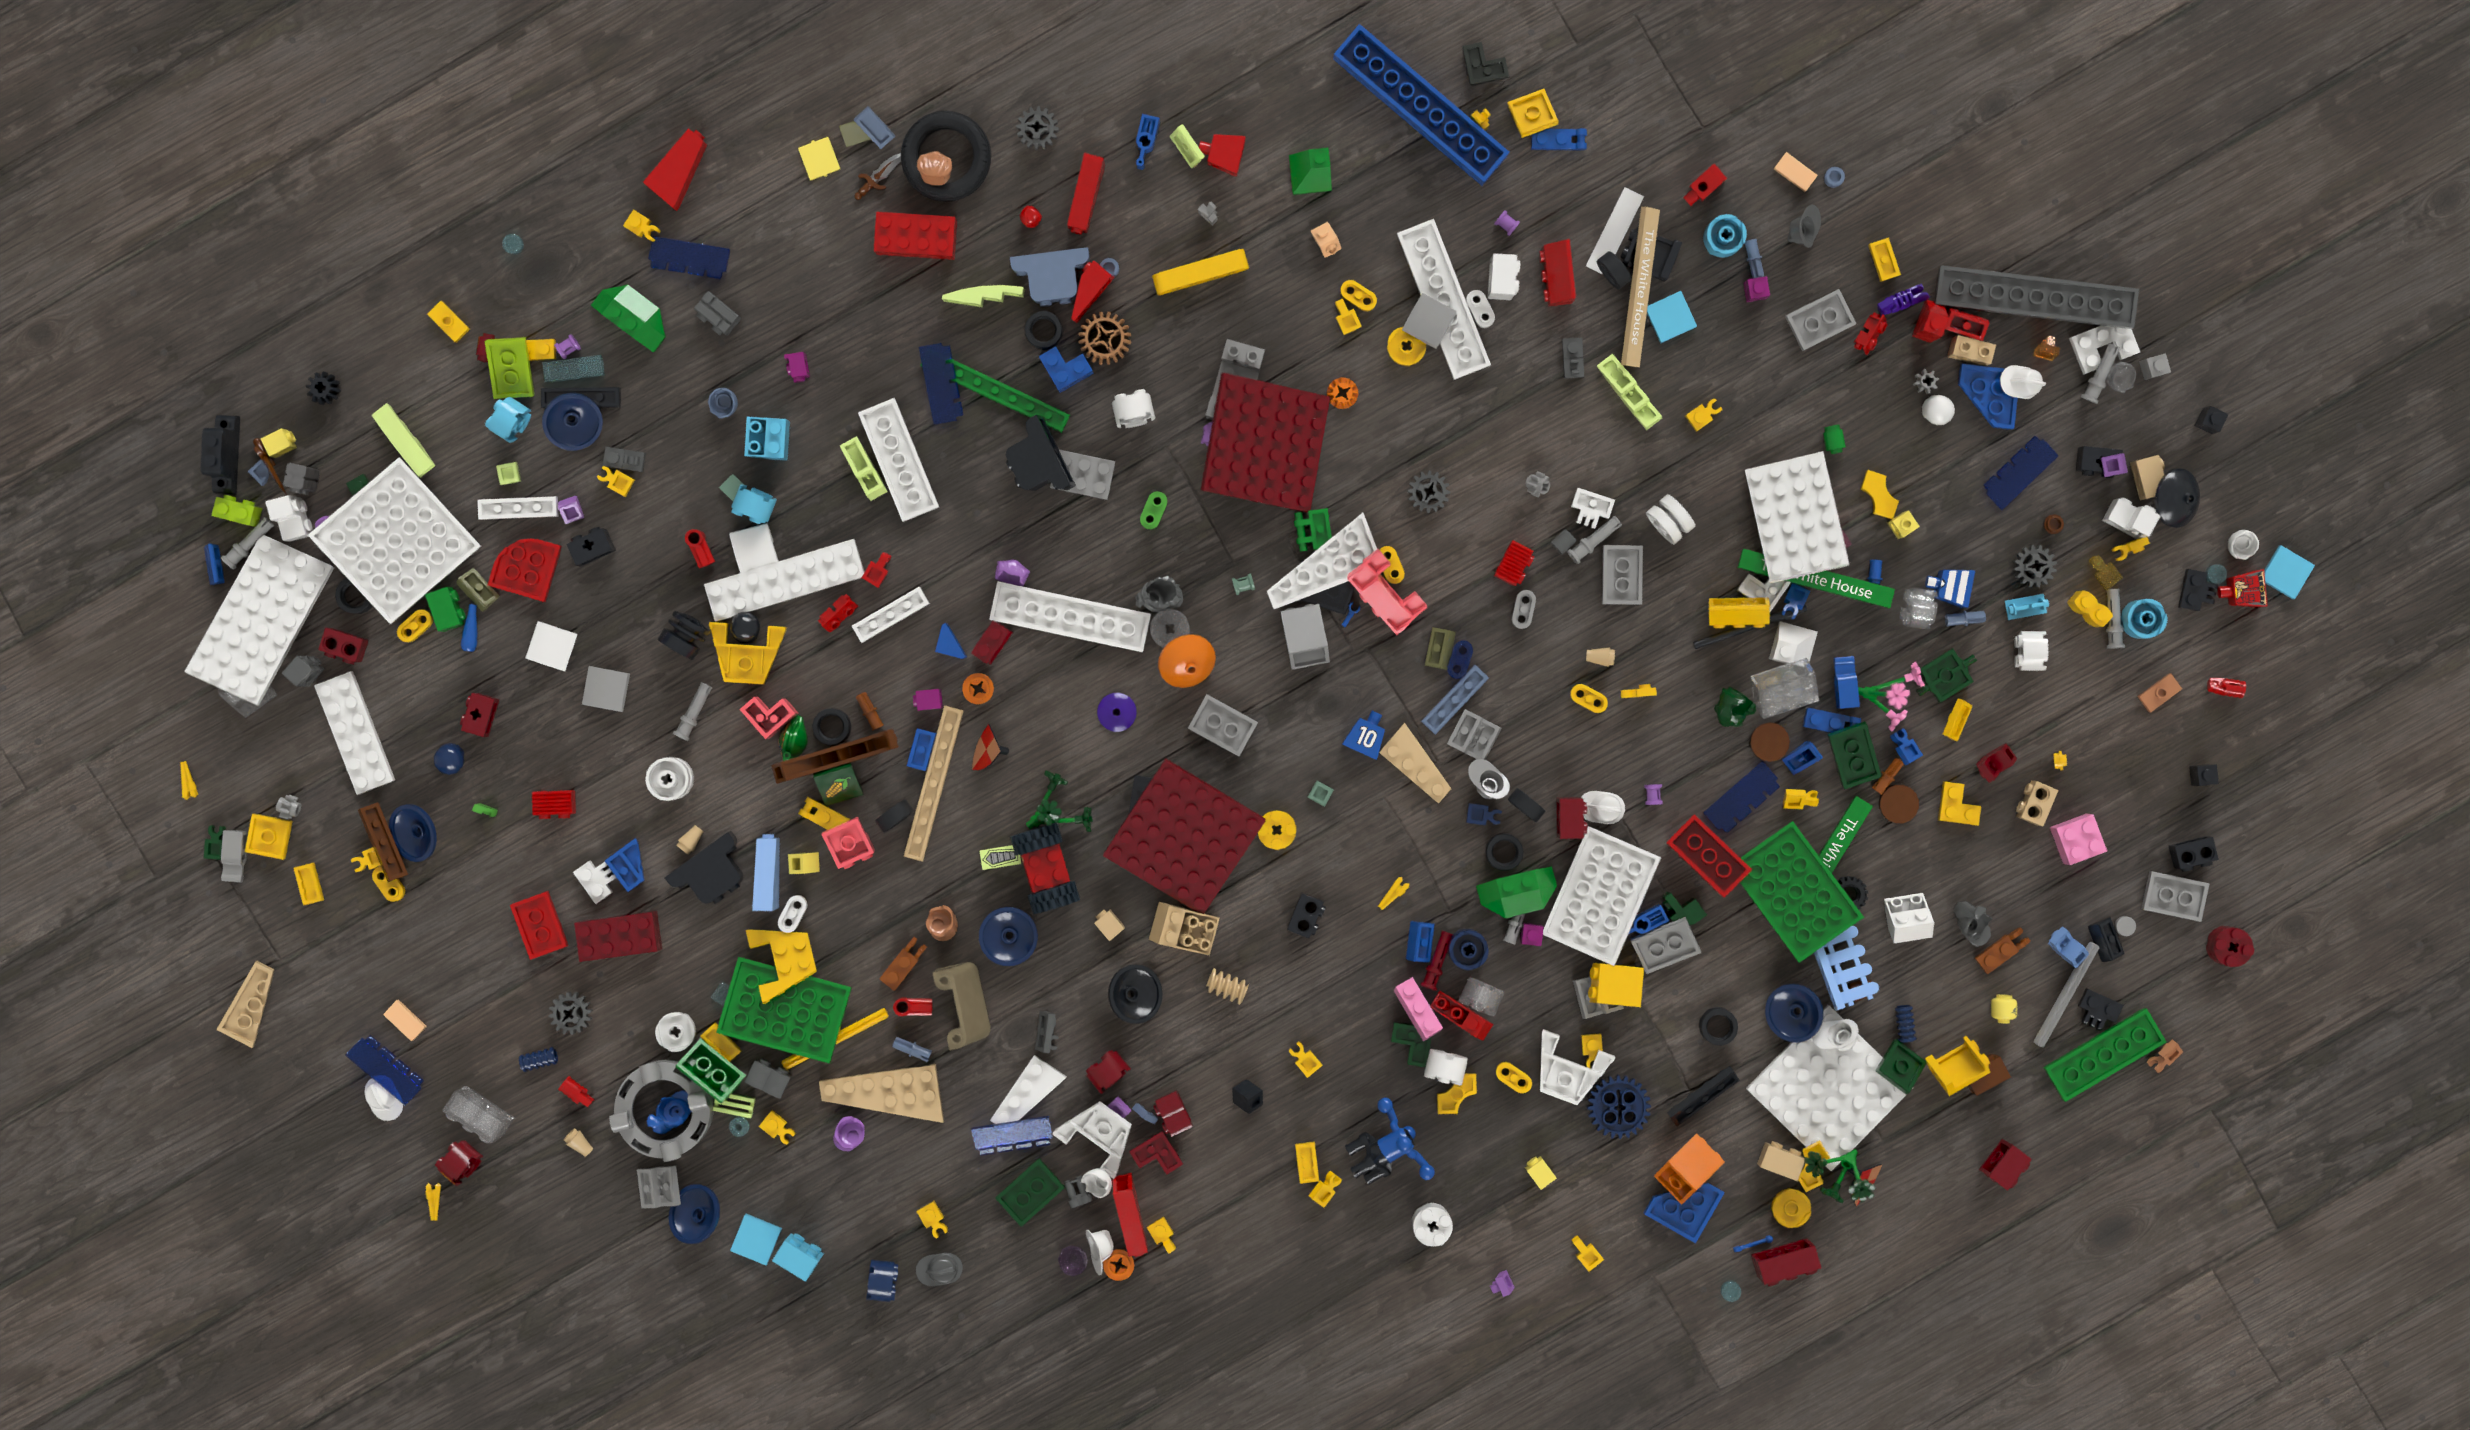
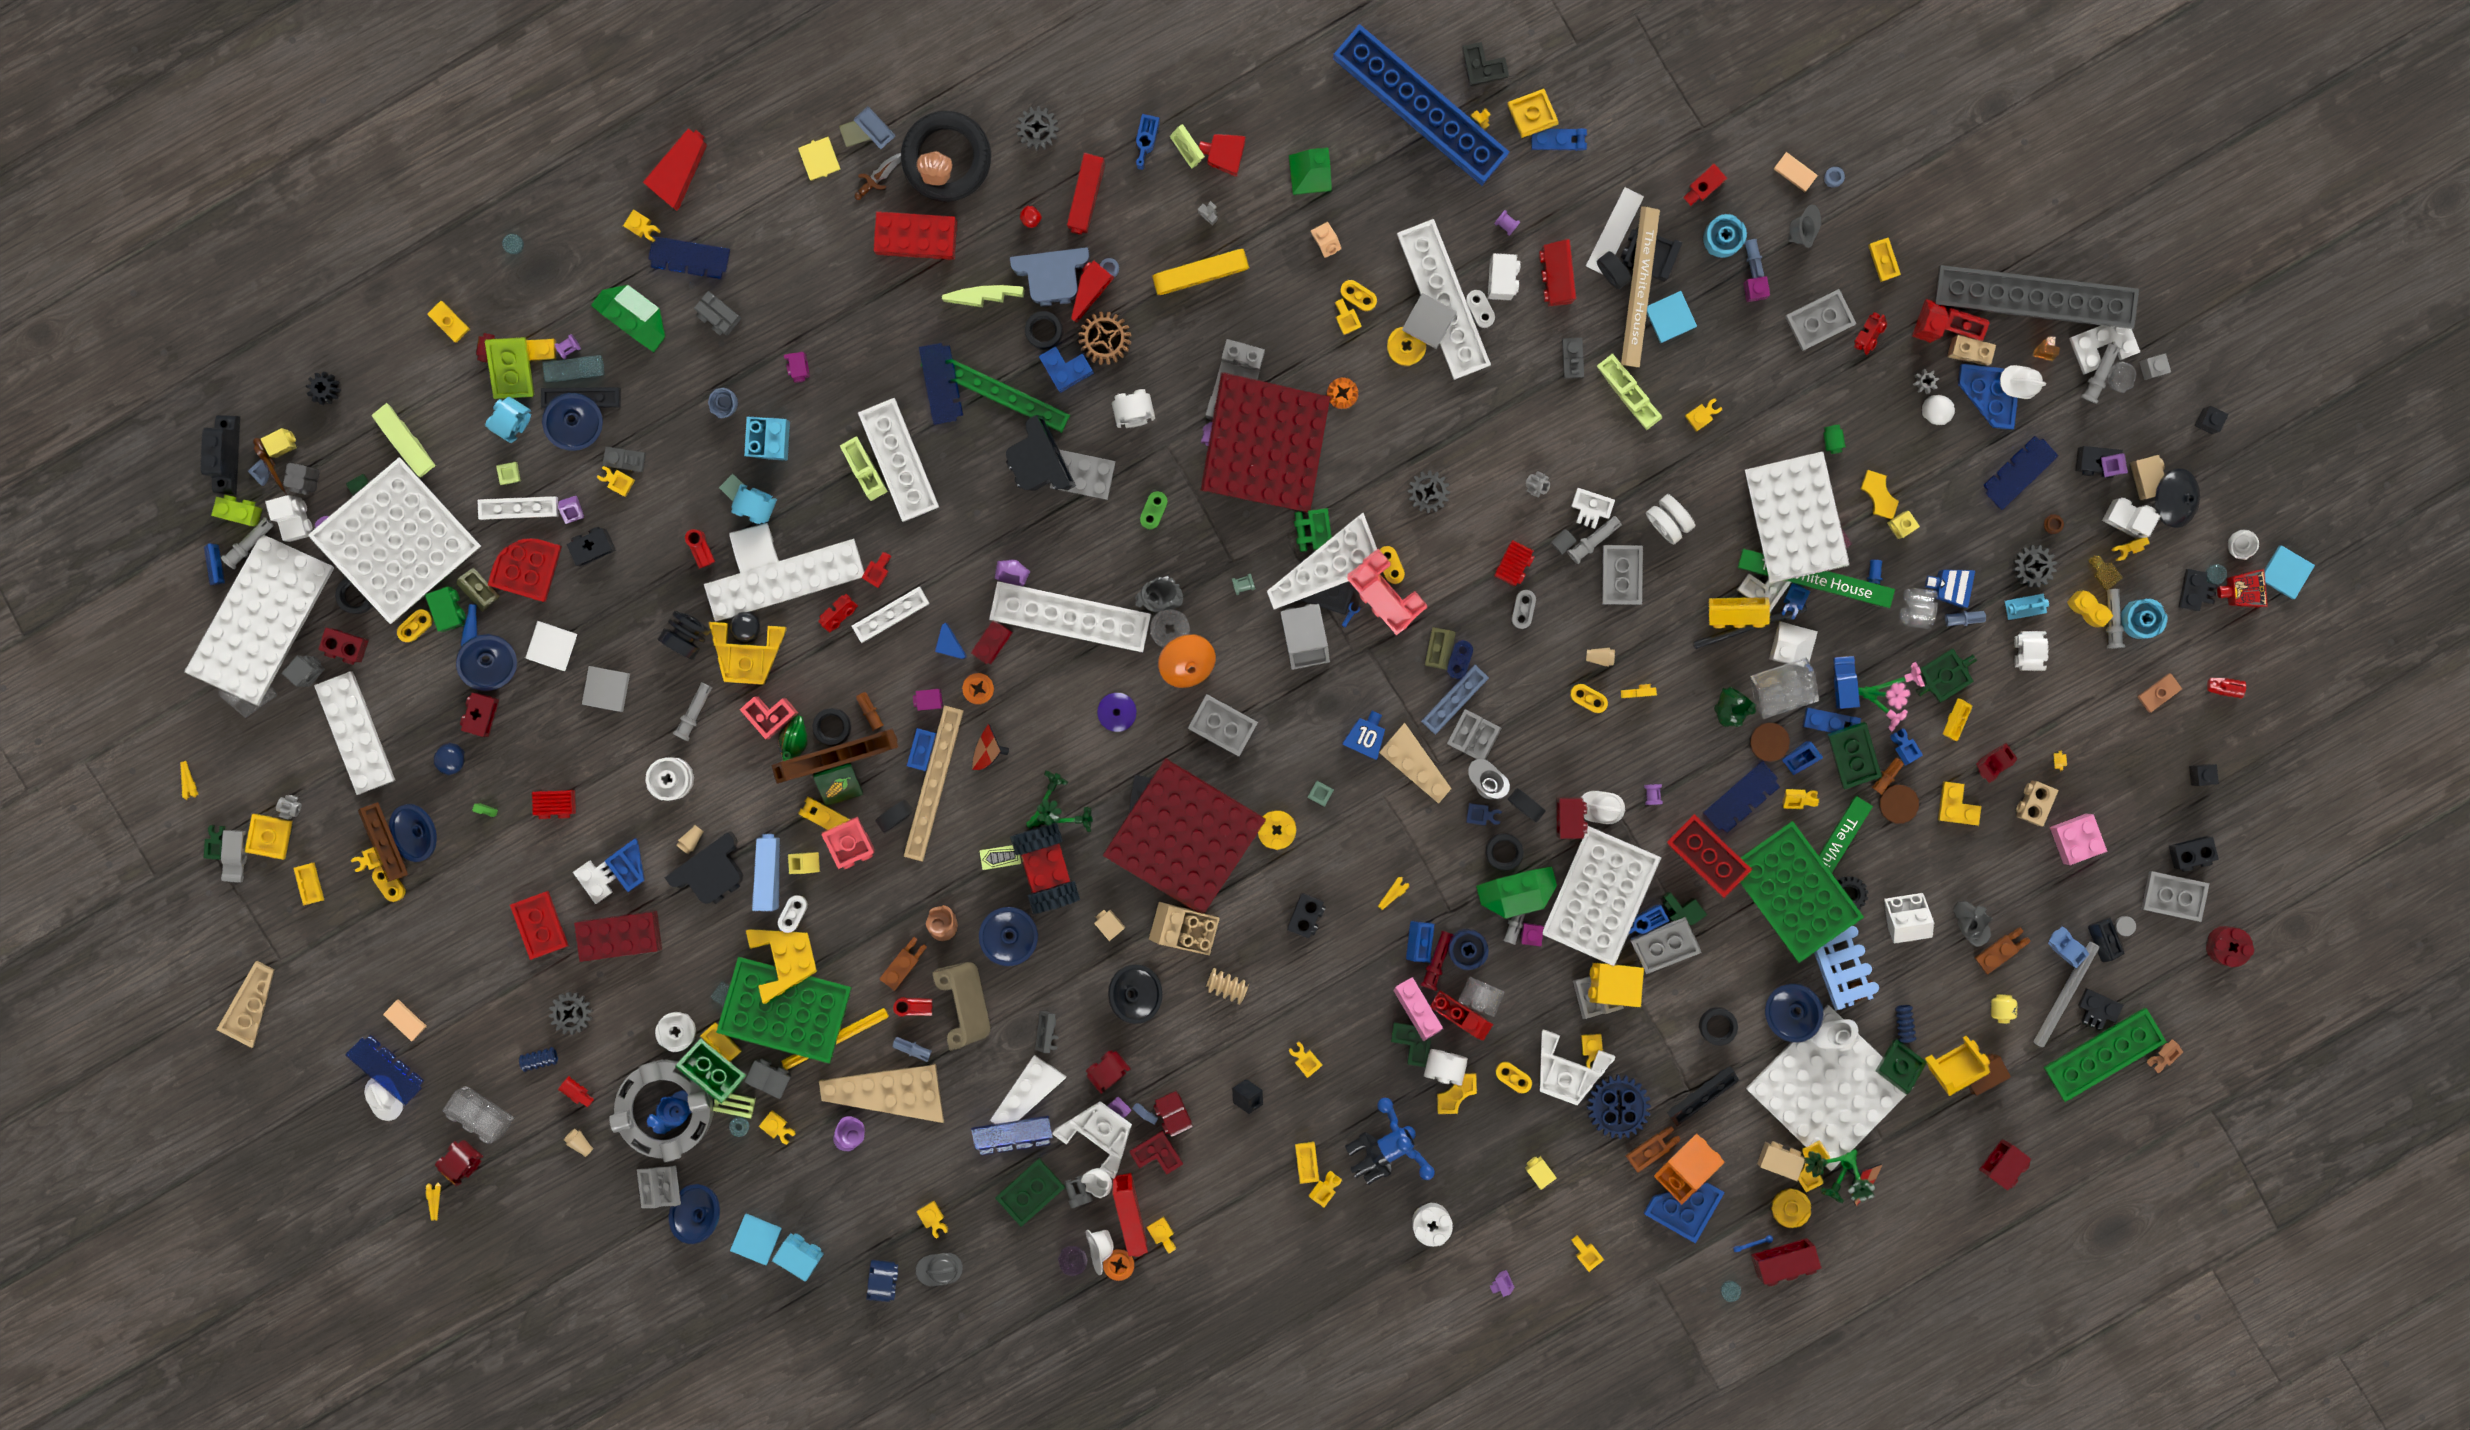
dark purple hinge [1878,284,1929,316] -> none
none -> dark blue dish [456,634,517,691]
none -> dark orange hinge [1625,1126,1681,1173]

